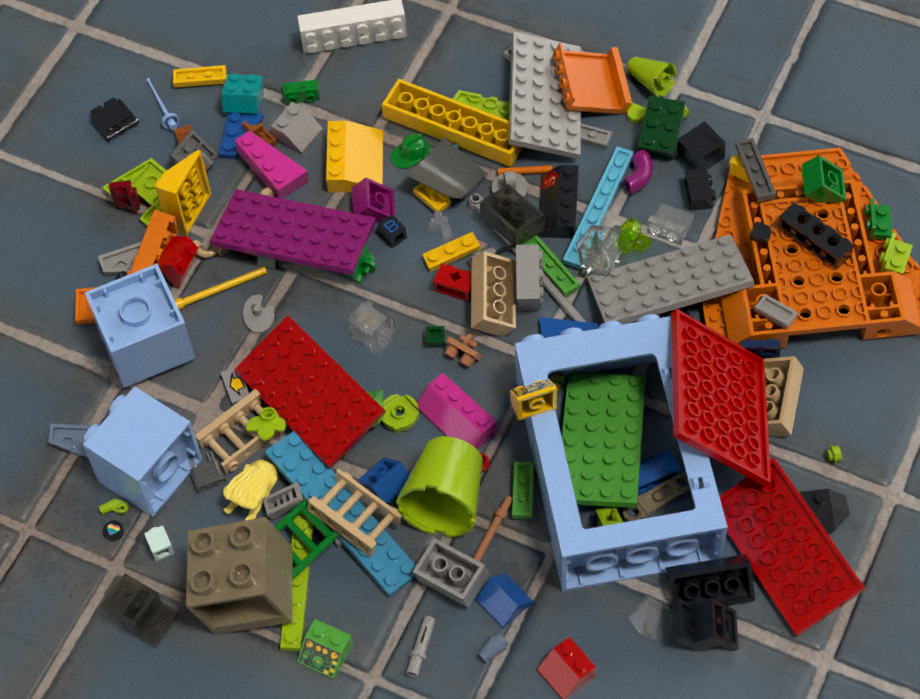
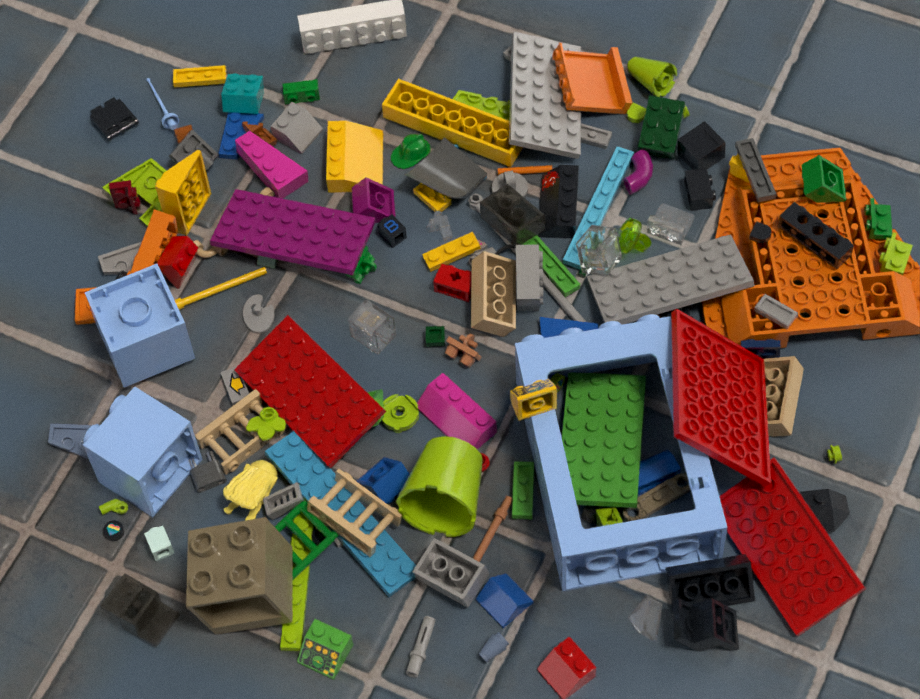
none -> clear smoke plate [582,505,599,523]

